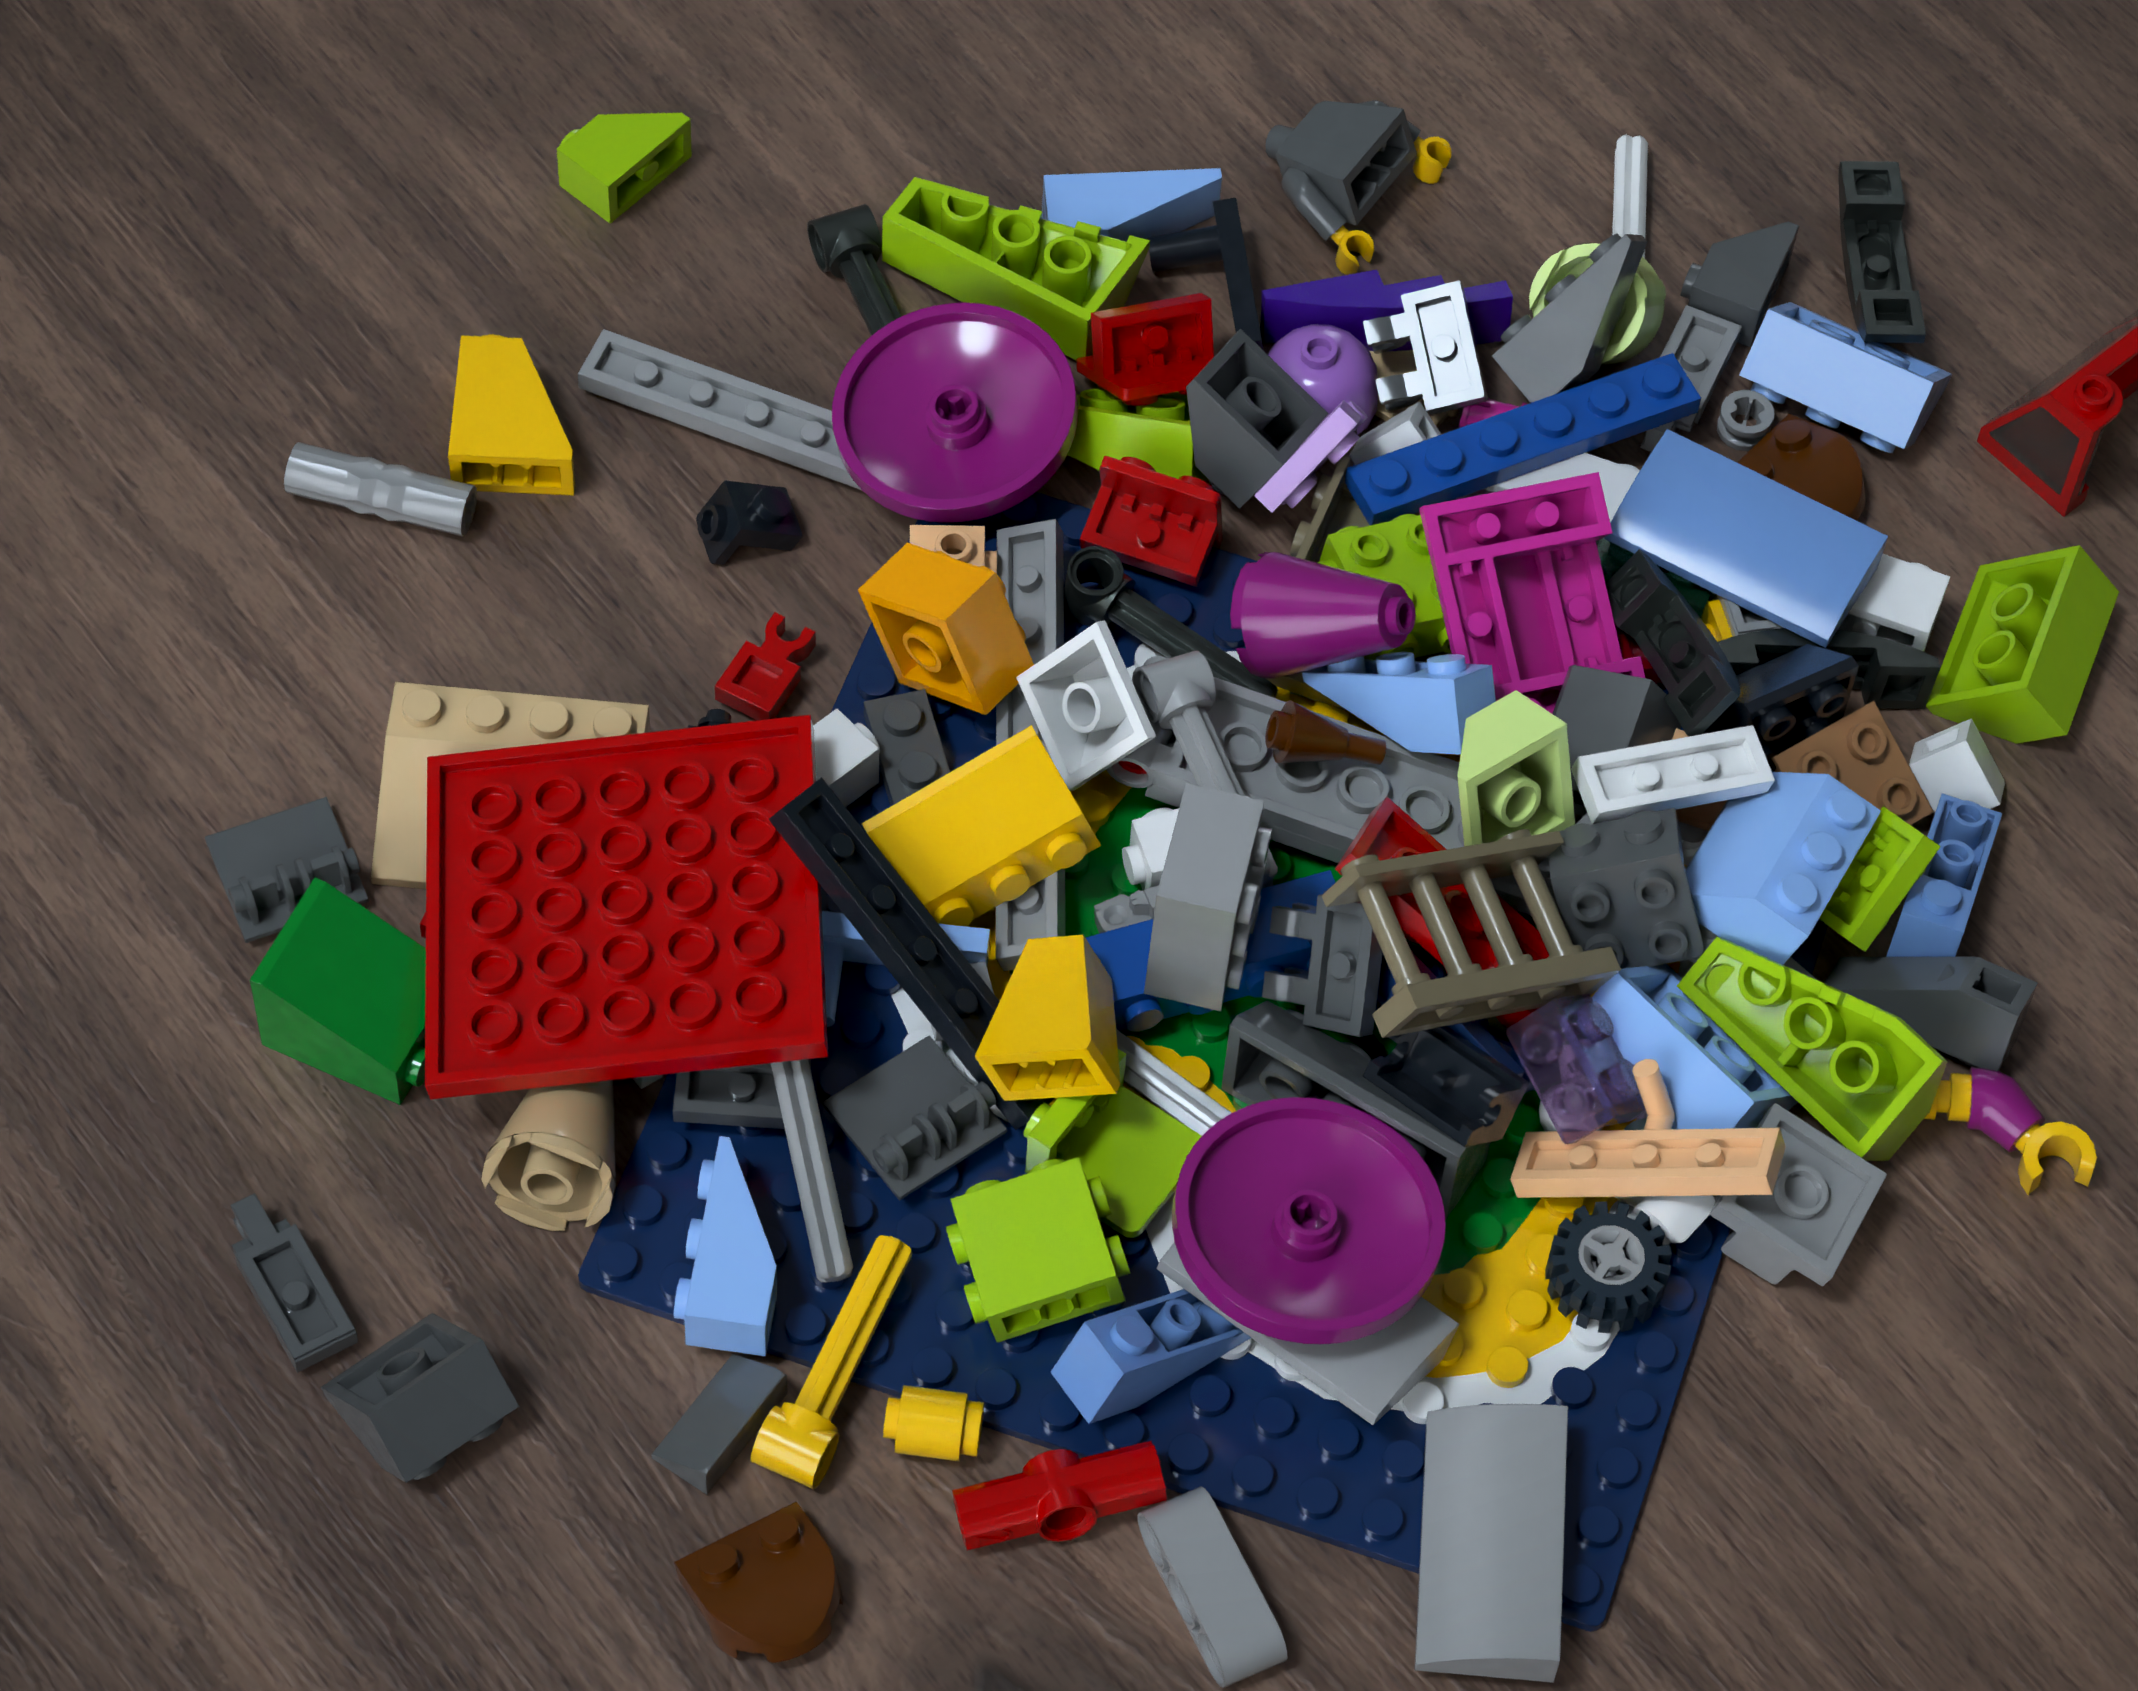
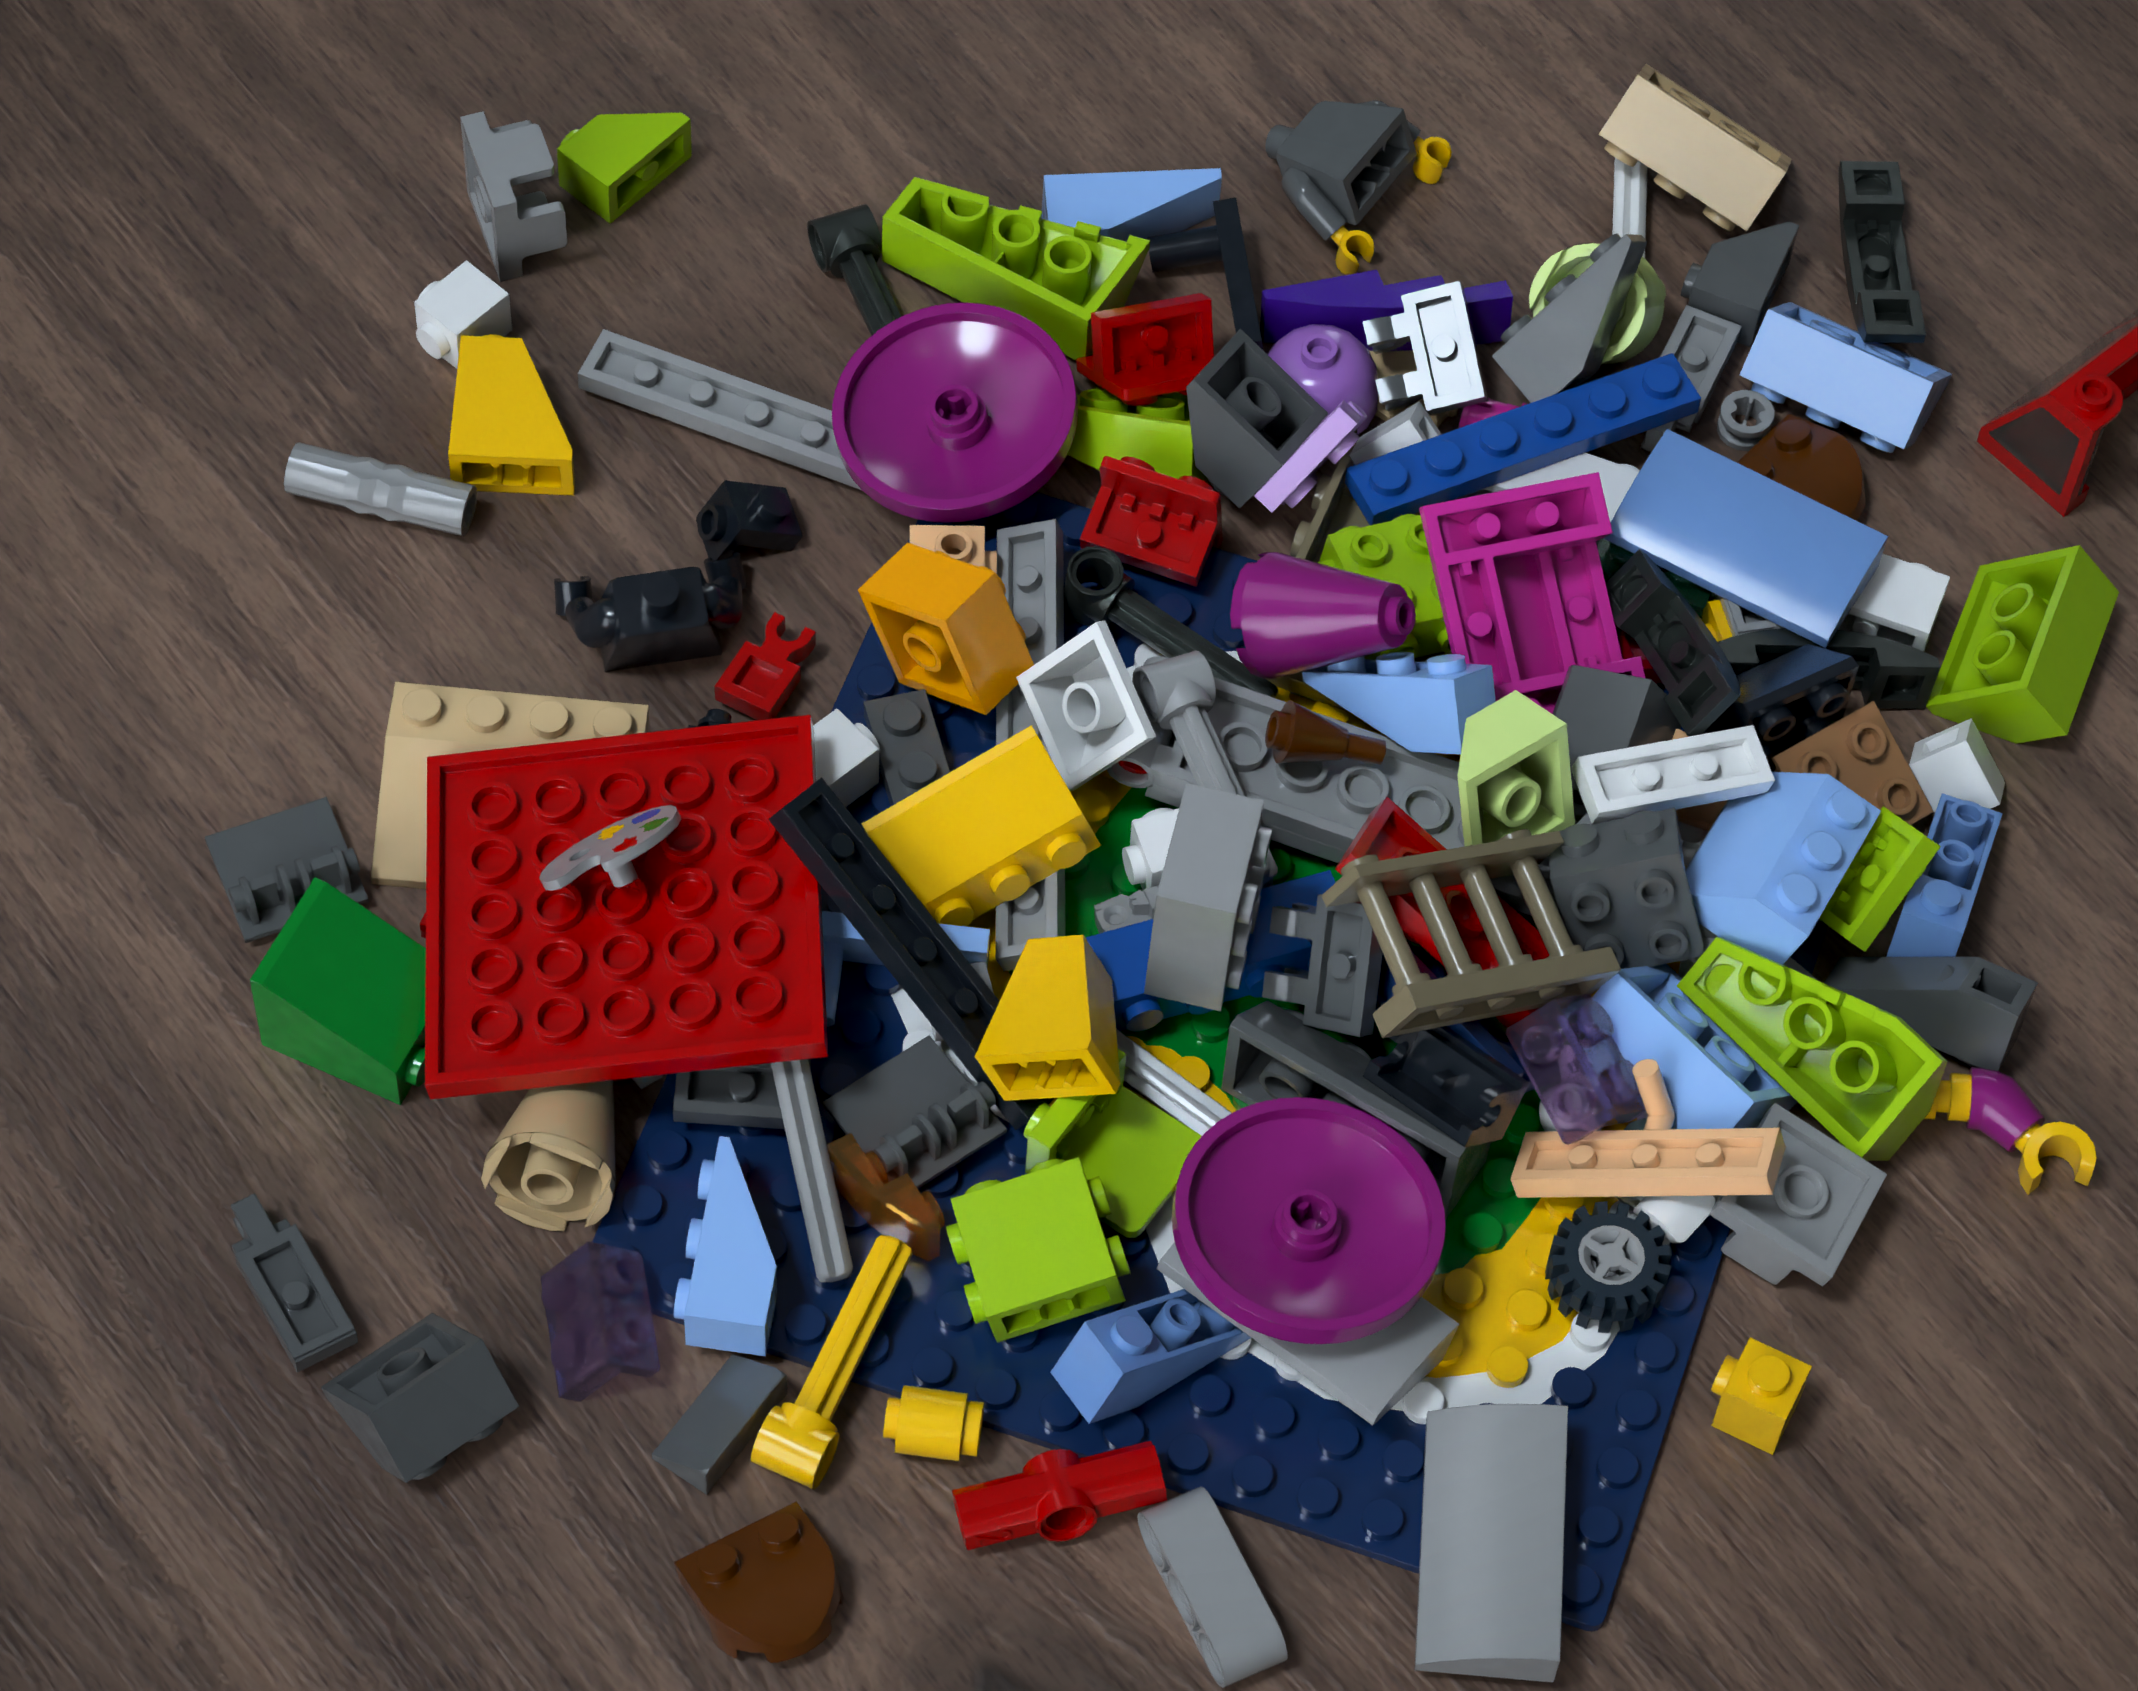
none -> white brick [414,260,512,369]
none -> light grey panel [460,111,567,282]
none -> light grey piece [539,805,681,891]
none -> clear purple bracket [540,1241,660,1402]
none -> black torso [554,552,747,672]
none -> clear orange slope [828,1133,945,1261]
none -> tan slope [1599,64,1792,231]
none -> yellow brick [1711,1337,1812,1455]

